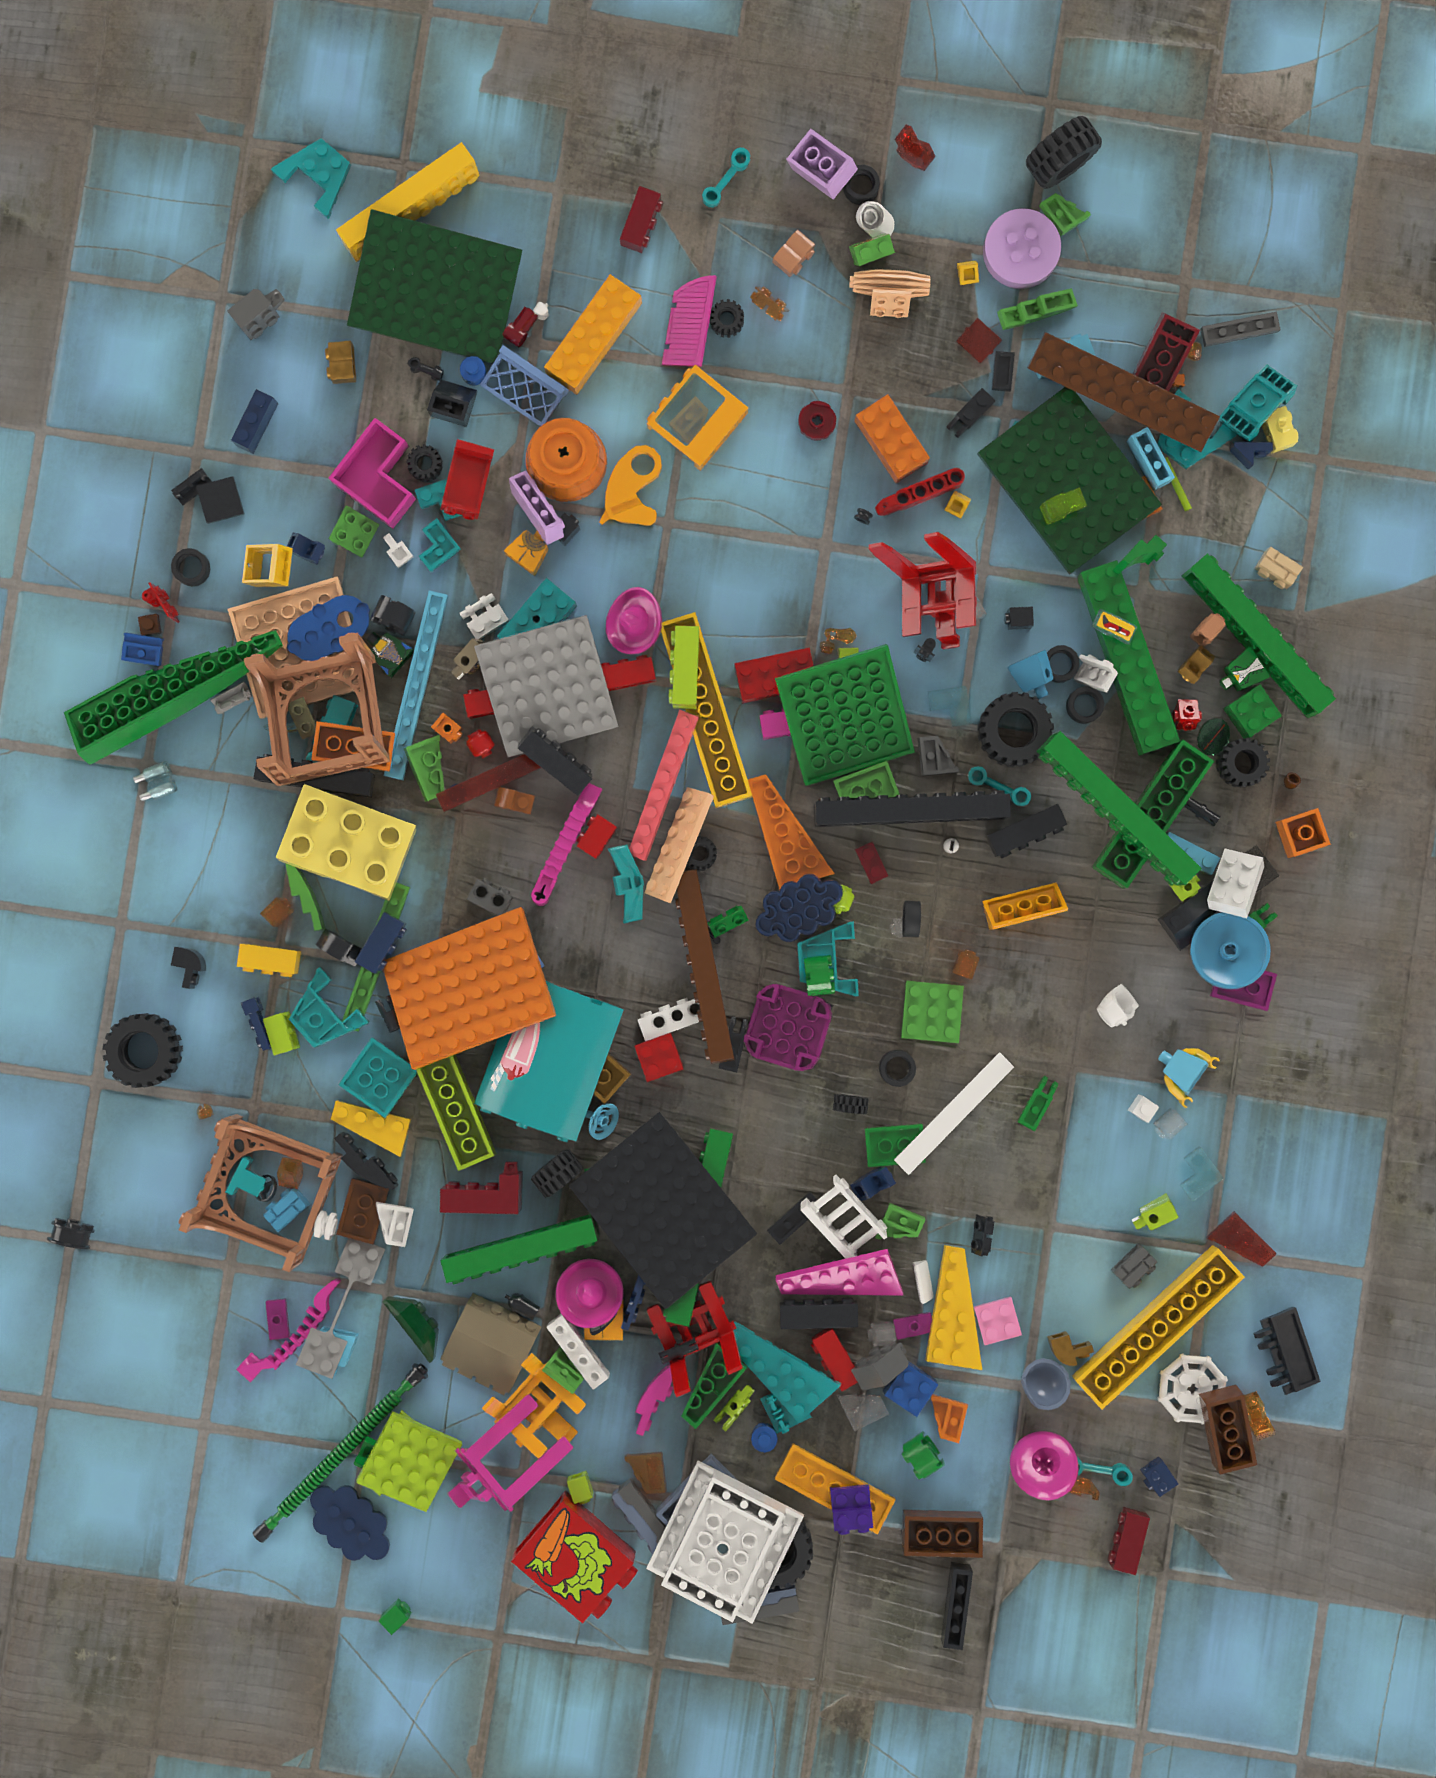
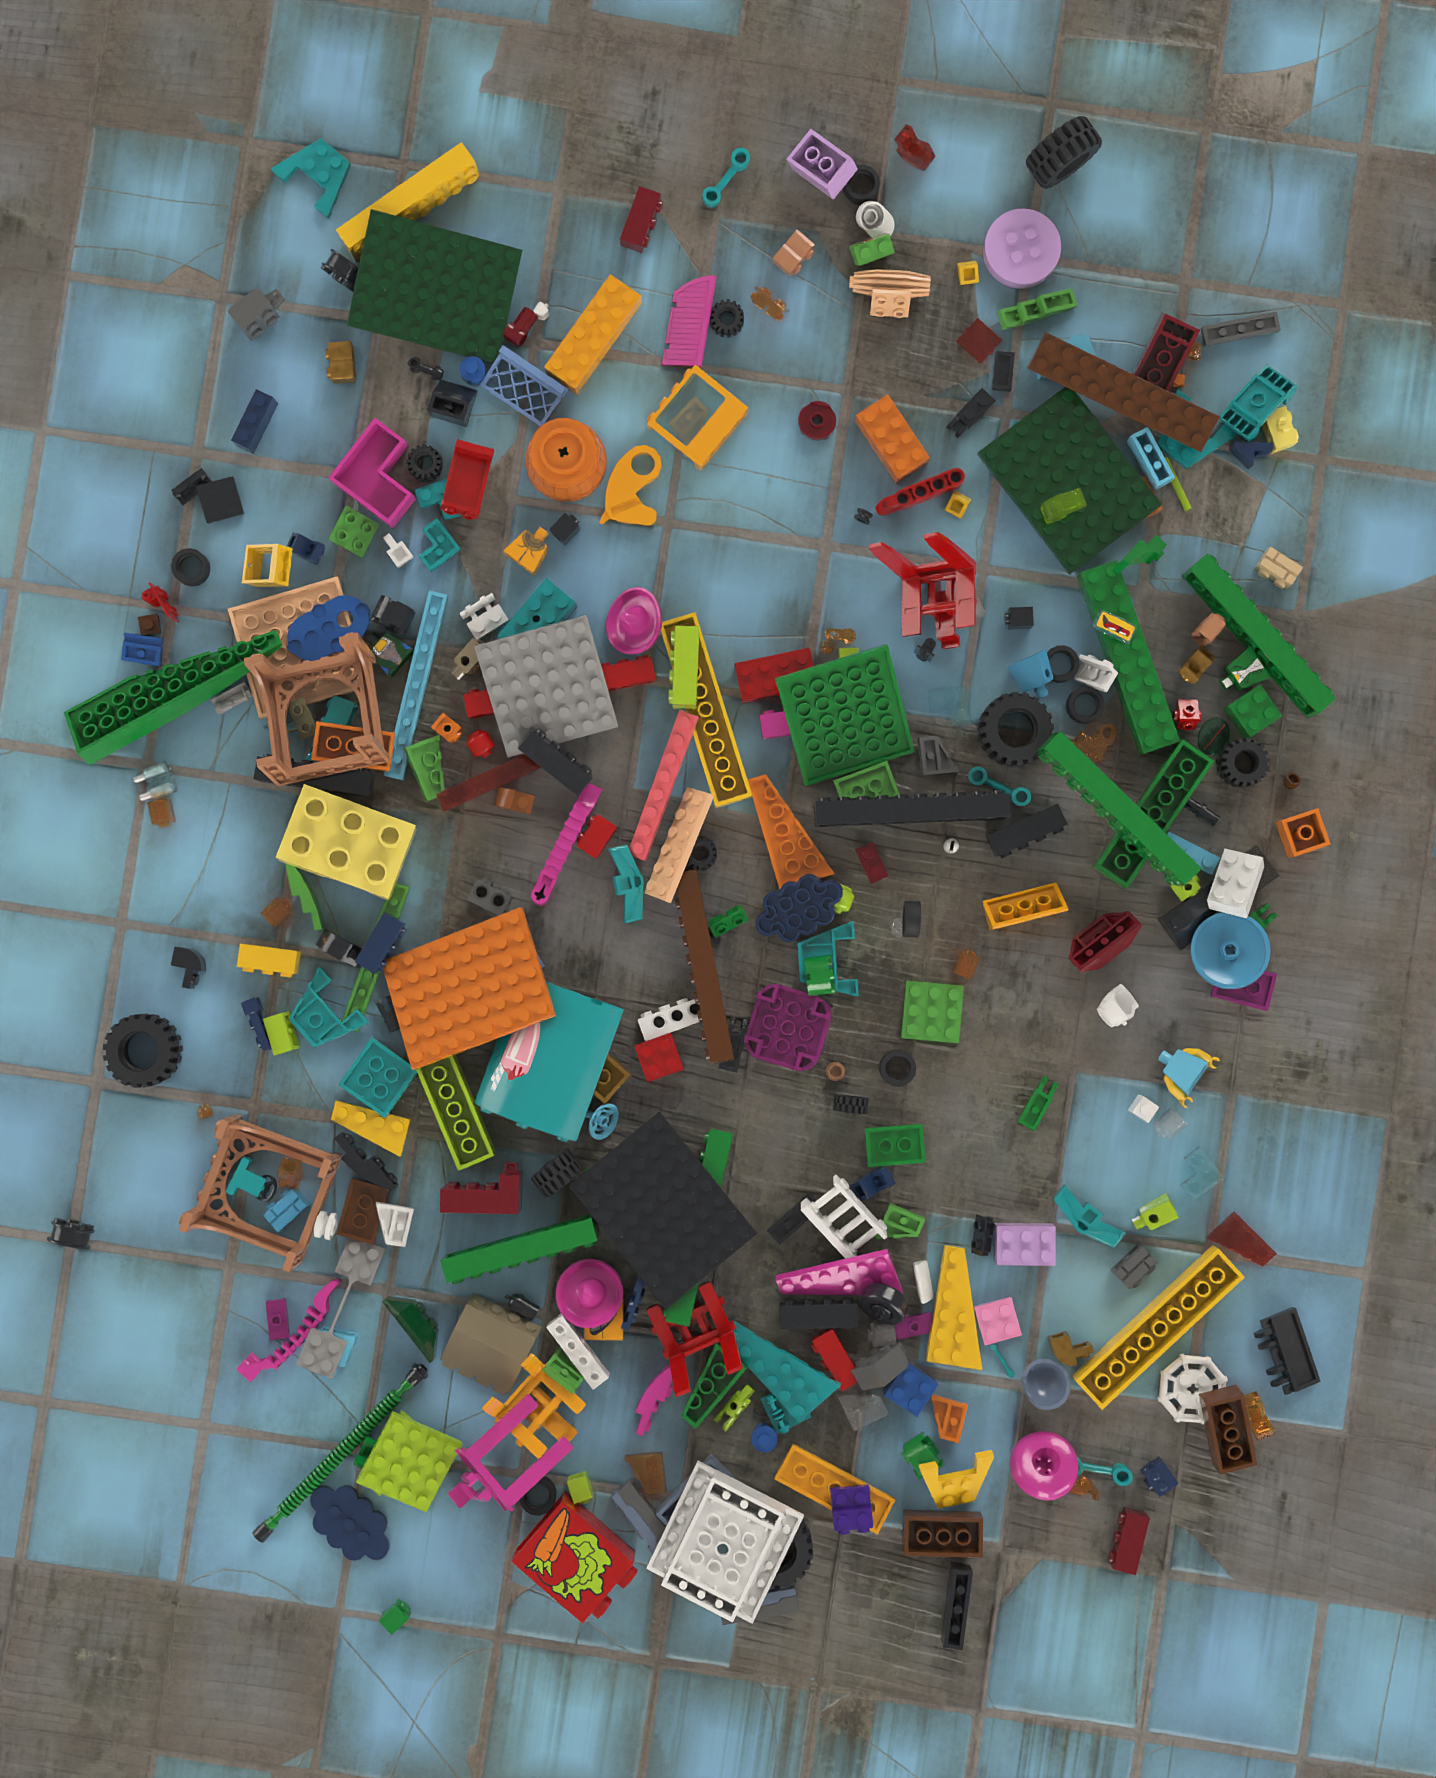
lavender brick [509,470,565,545] -> none
black pin [658,1338,699,1365] -> none
white sticker [894,1052,1014,1175] -> none
bright green wing [1039,193,1091,236] -> none
none -> clear orange brick [147,798,176,828]
none -> black wheel [321,249,358,292]
none -> black tyre [519,1476,557,1516]
none -> medium nougat plate [826,1062,845,1081]
none -> black wheel [860,1283,908,1325]
none -> yellow wing [919,1450,994,1509]
none -> teal hinge [989,1343,1015,1378]
none -> lavender brick [994,1223,1056,1266]
none -> teal plate [1054,1184,1126,1248]
none -> dark red wedge [1068,911,1142,973]
none -> clear orange piece [1074,724,1117,762]

